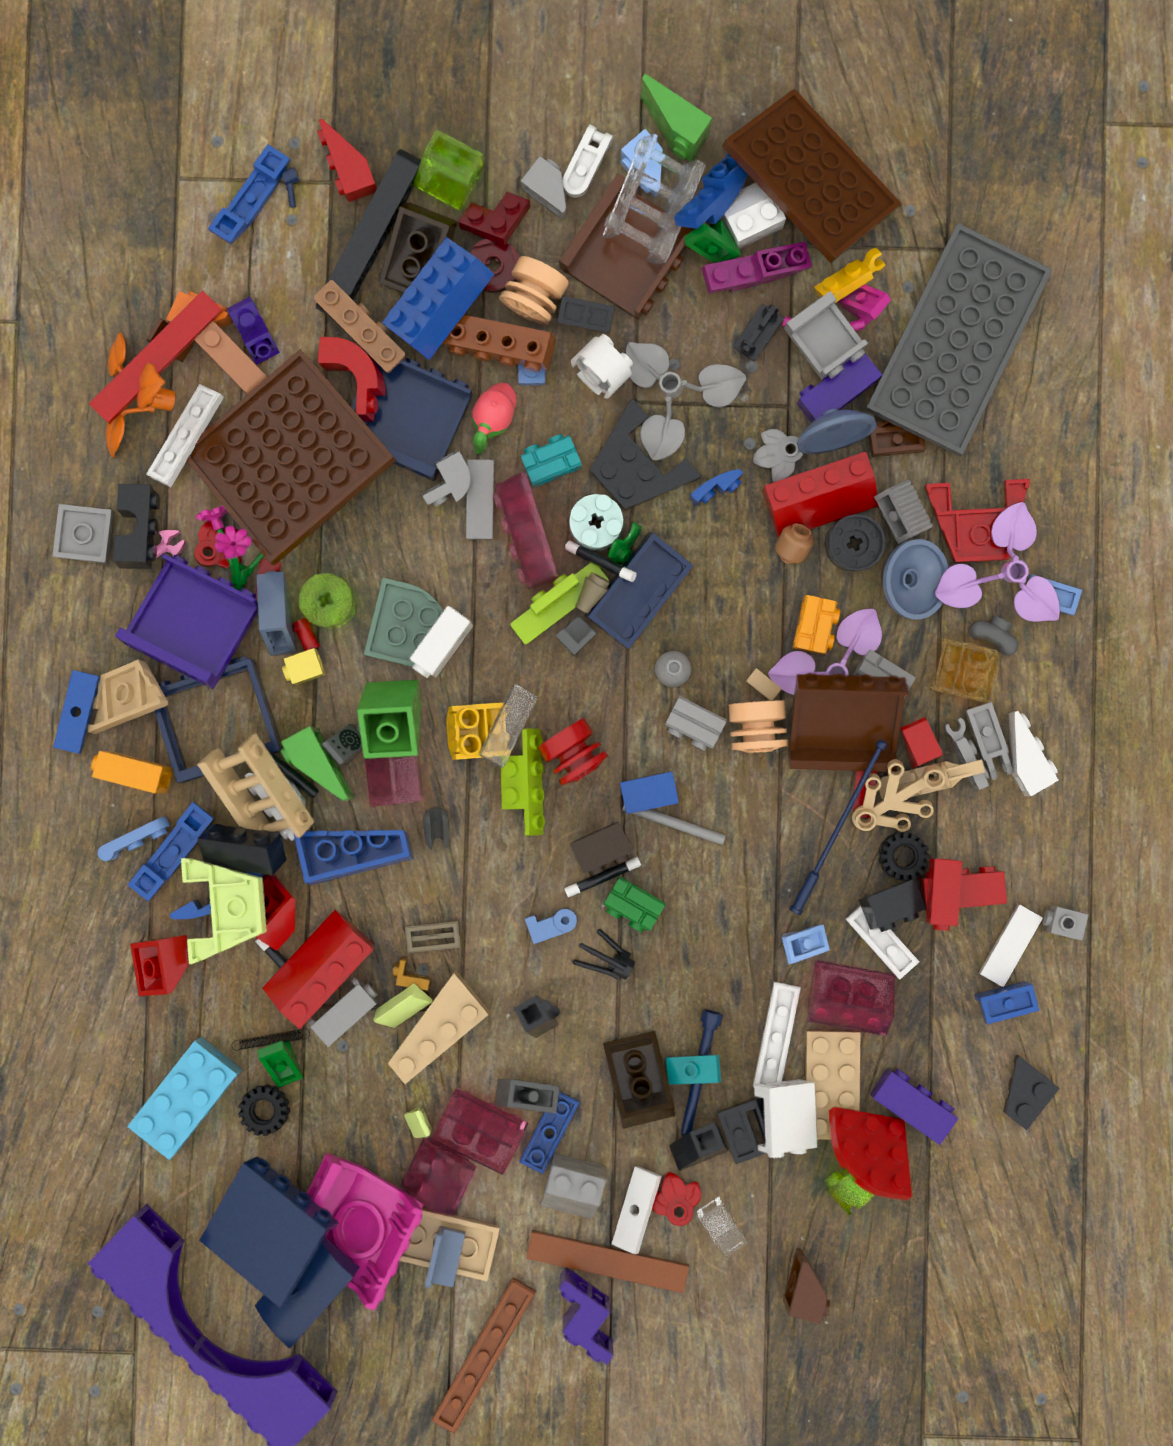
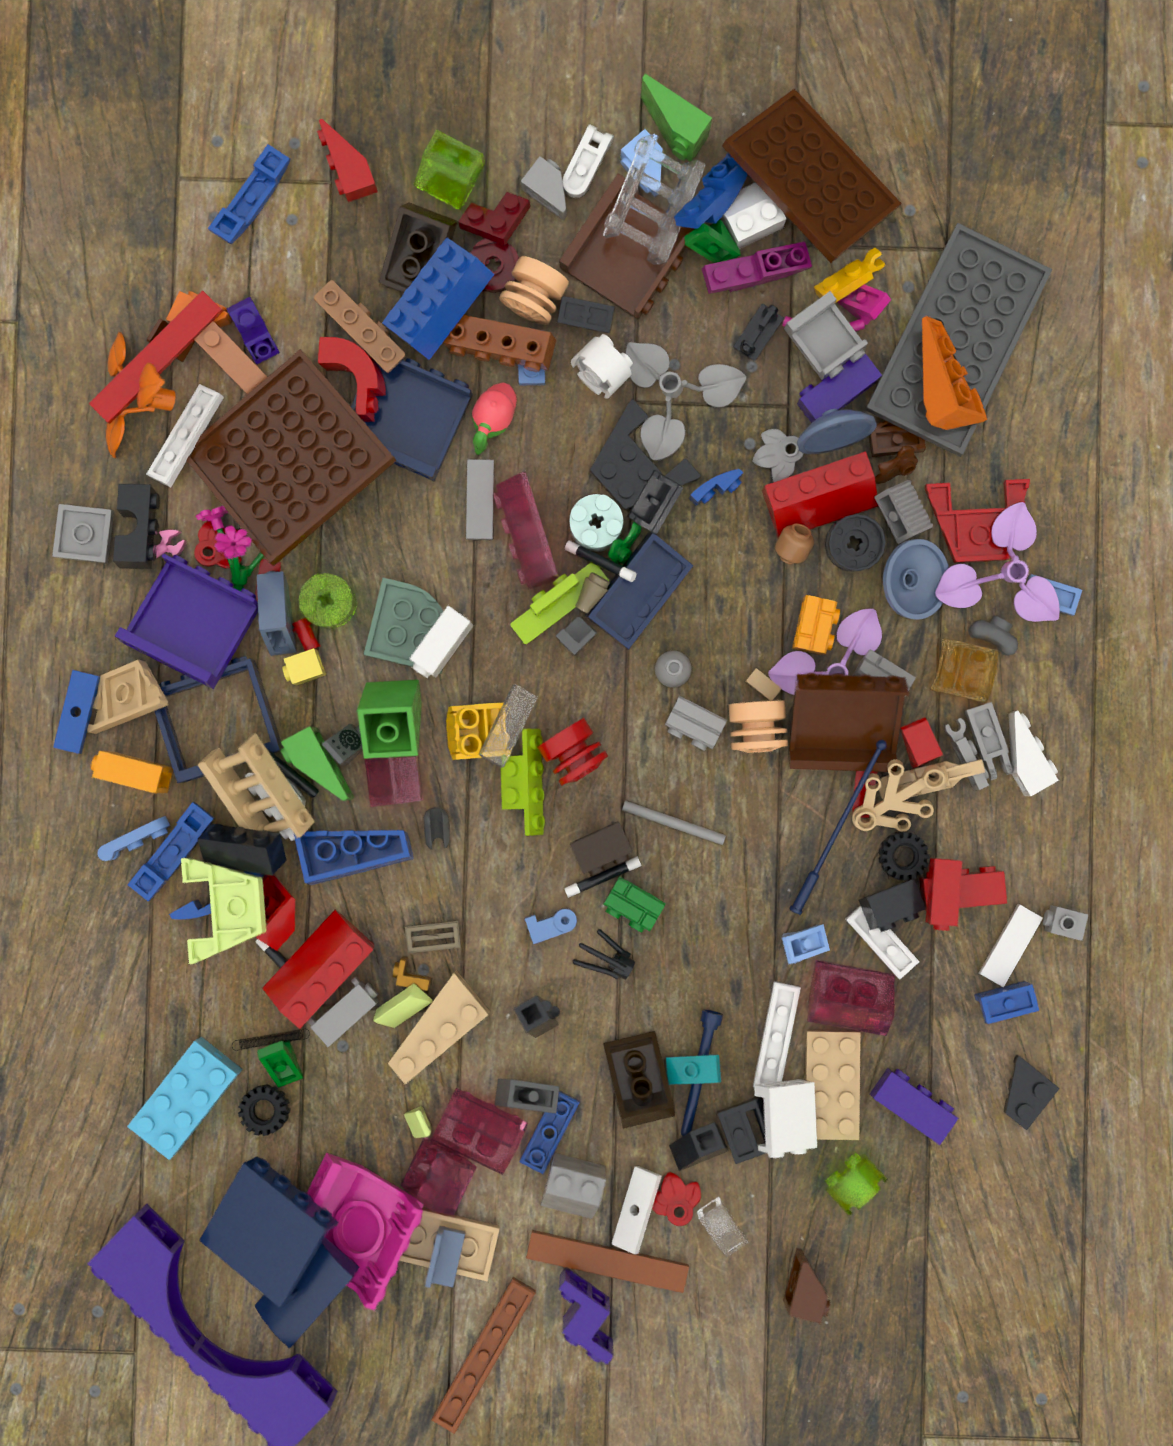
red slope [130,935,189,996] -> none
dark blue hand [282,168,300,208] -> none
black beam [316,149,425,316] -> none
light grey brick [421,450,470,506] -> none
teal brick [520,434,582,488] -> none
blue panel [619,772,678,814] -> none
red plate [829,1107,912,1201] -> none
none -> black hinge [628,470,683,534]
none -> reddish brown plate [875,446,918,484]
none -> orange wedge [922,316,987,430]

